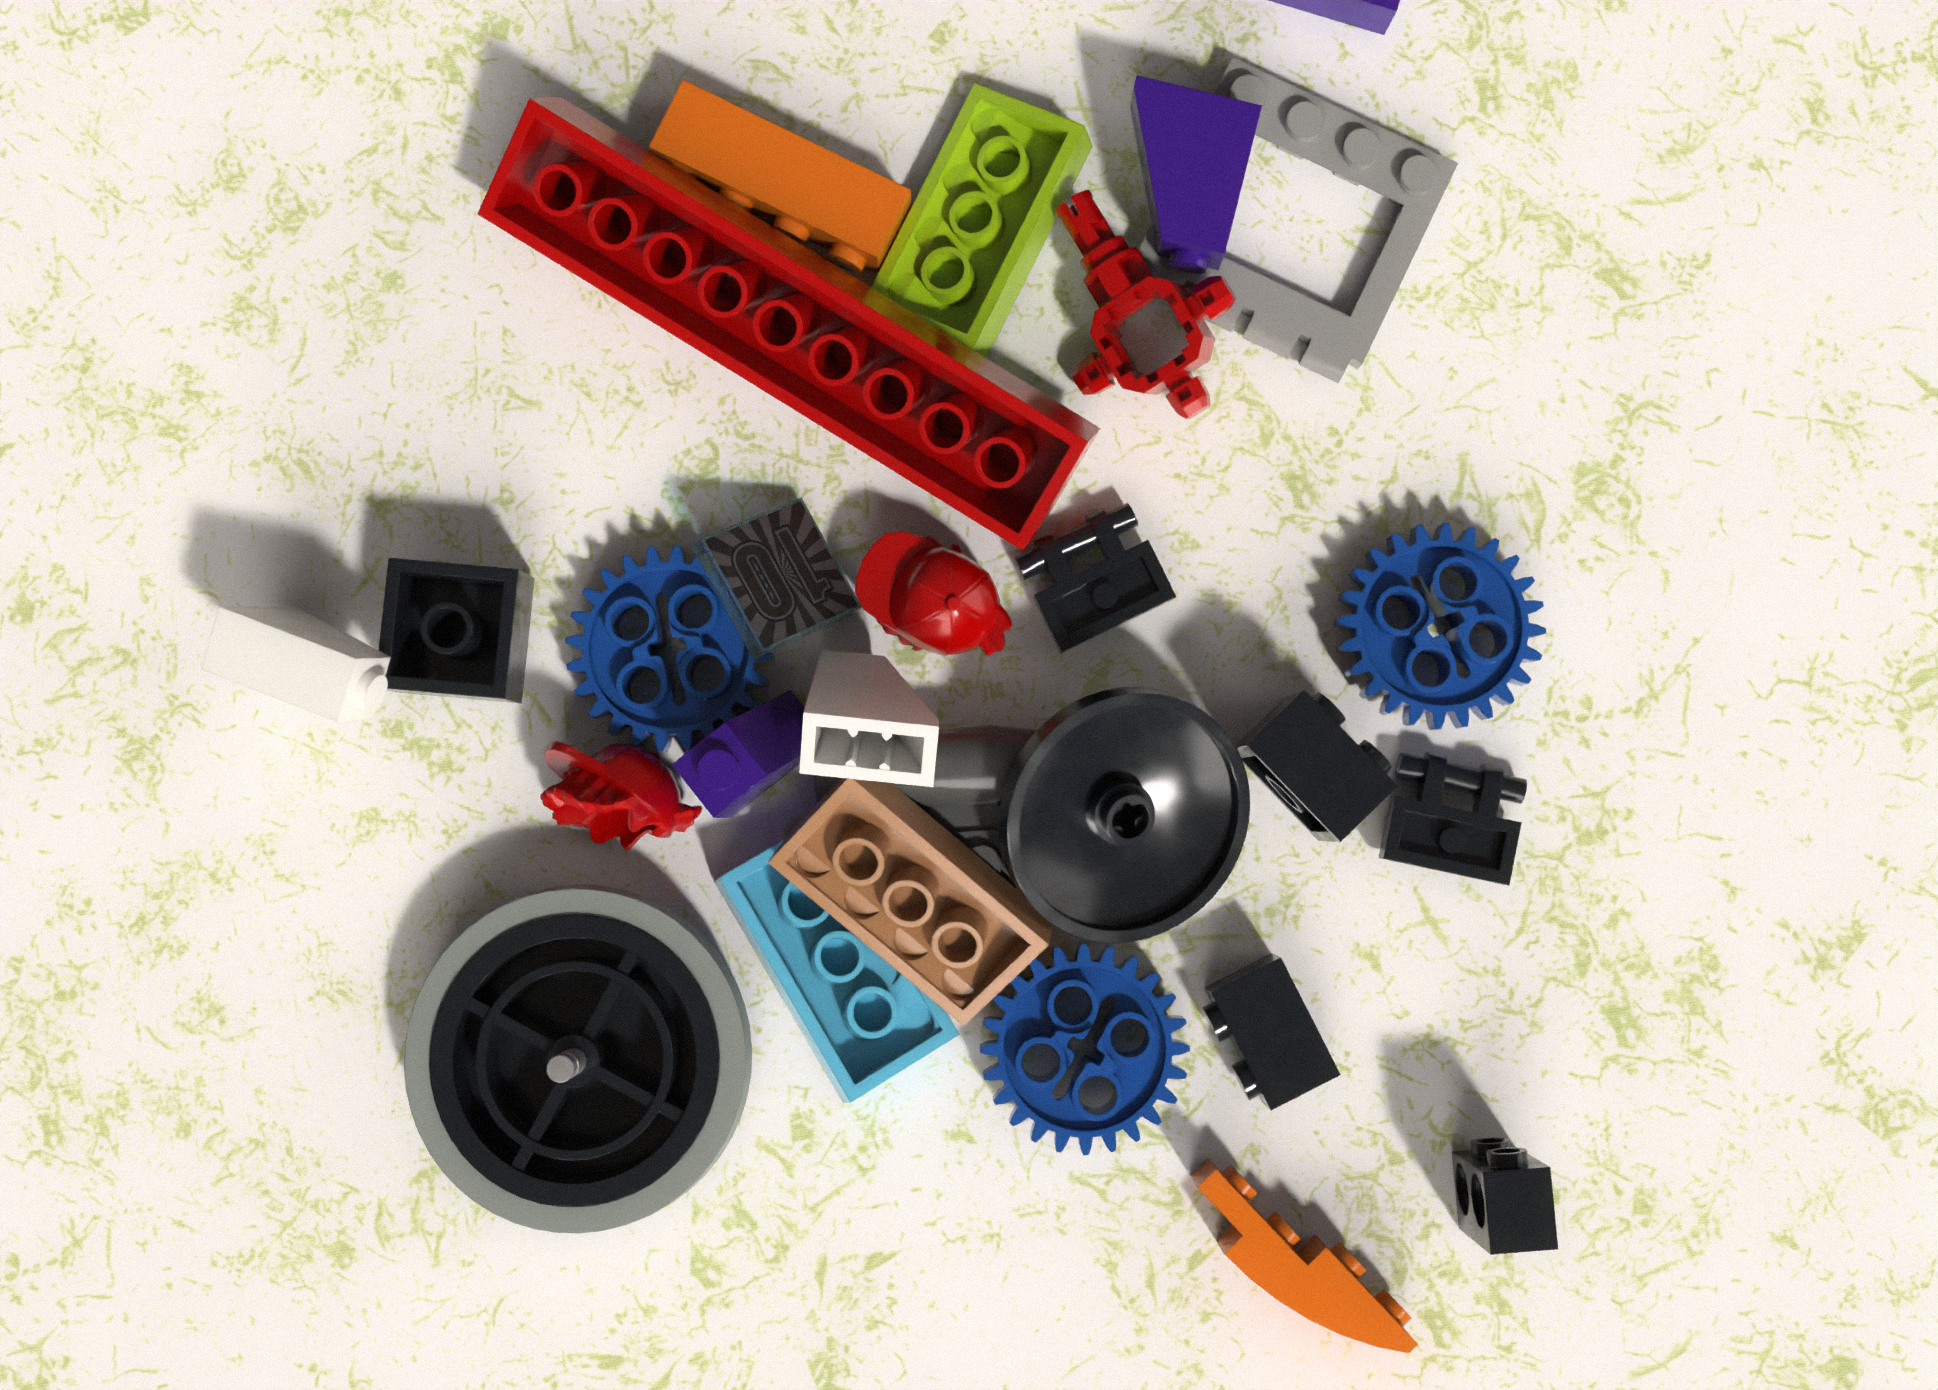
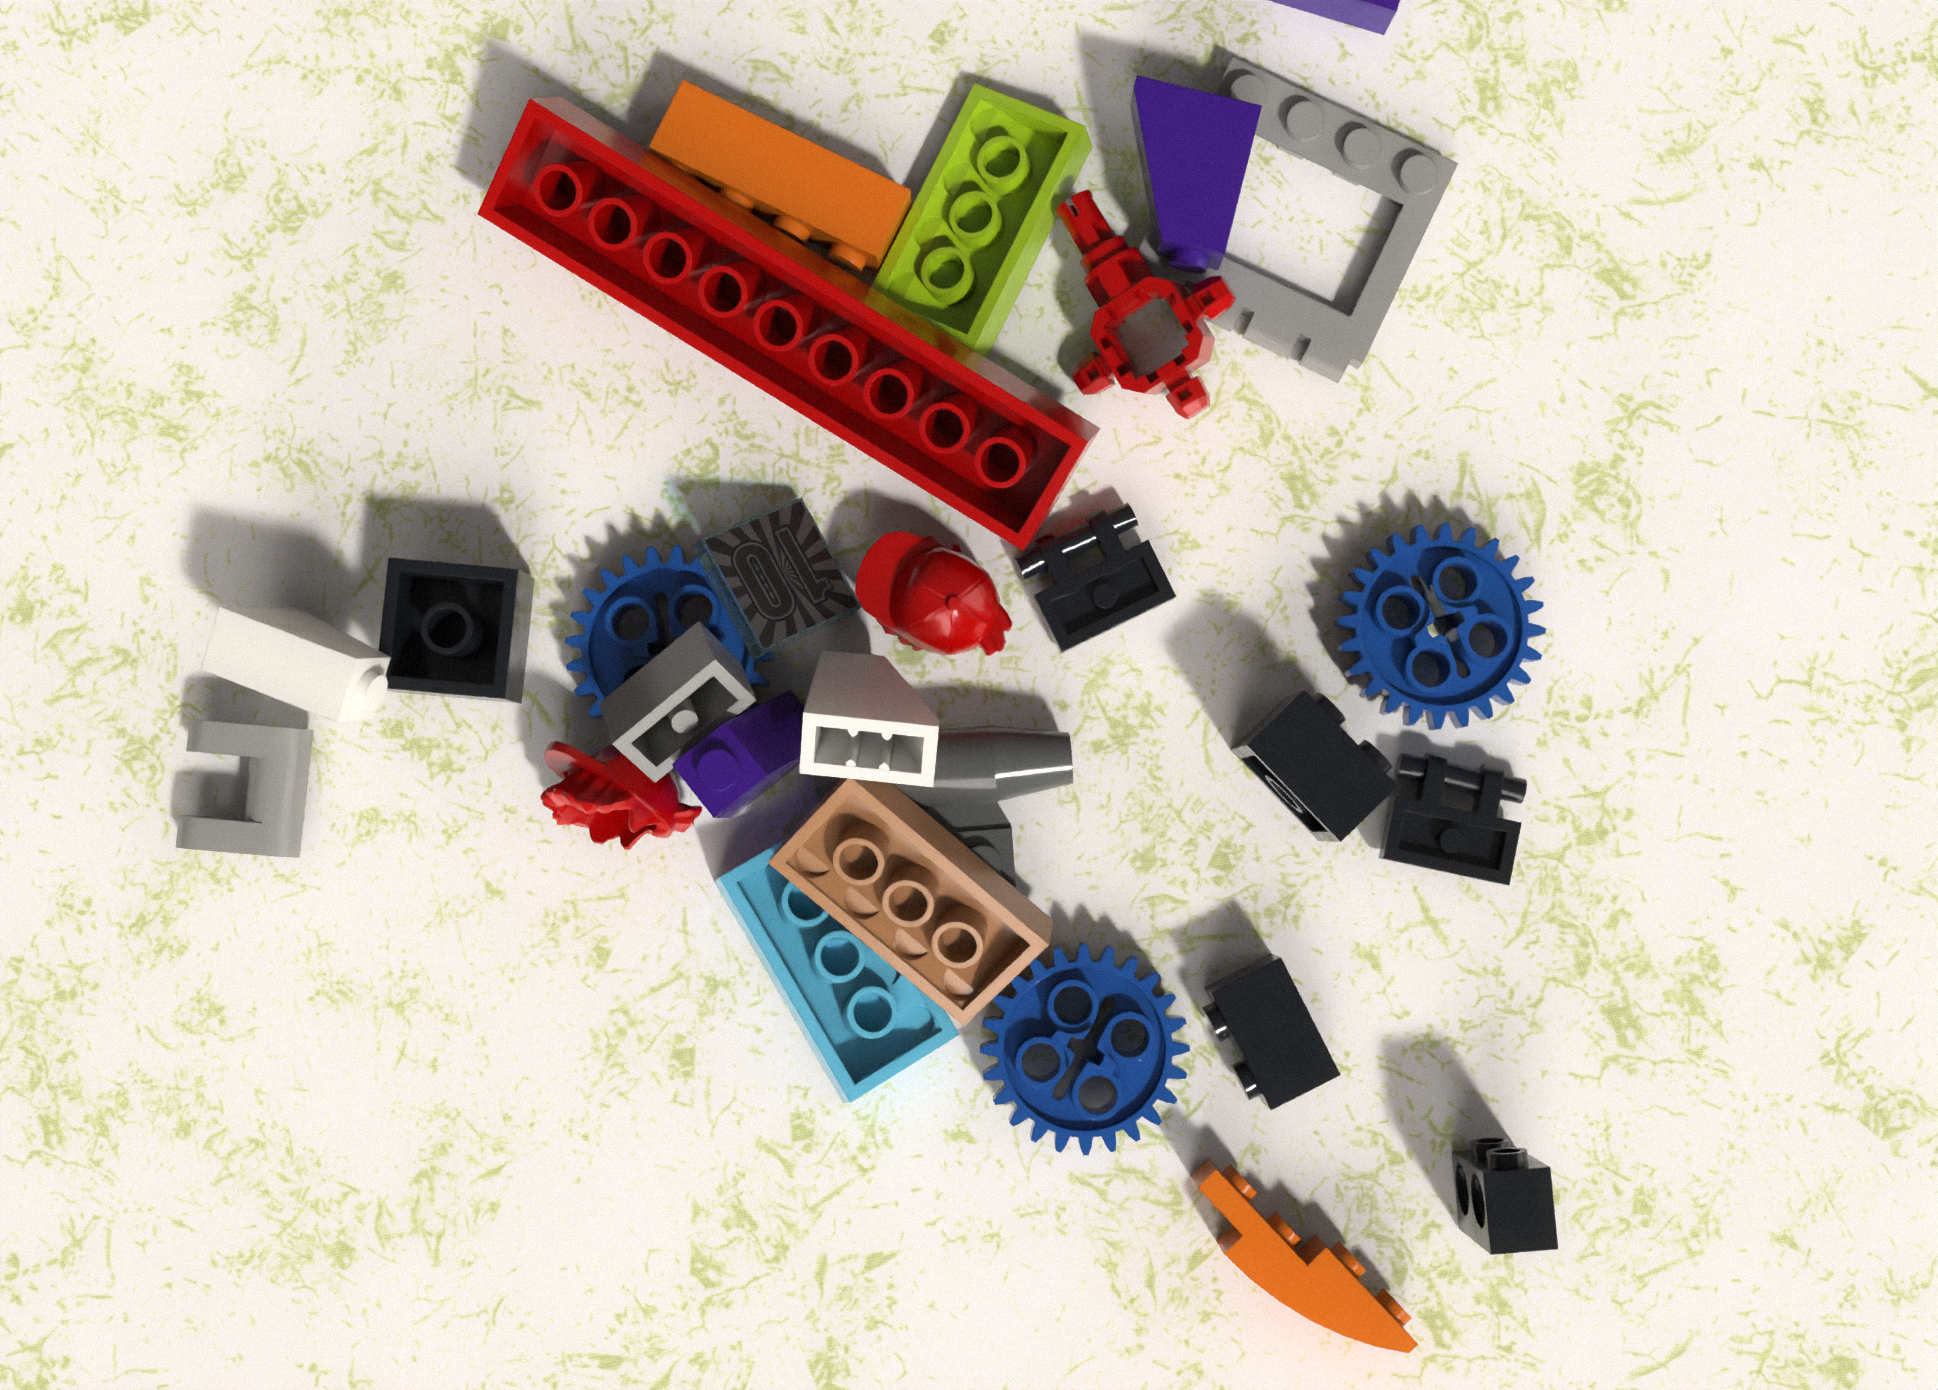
black wheel [404,885,752,1234] -> none
black dish [998,687,1250,943] -> none
none -> light grey connector [176,719,313,858]
none -> light grey brick [599,621,757,783]

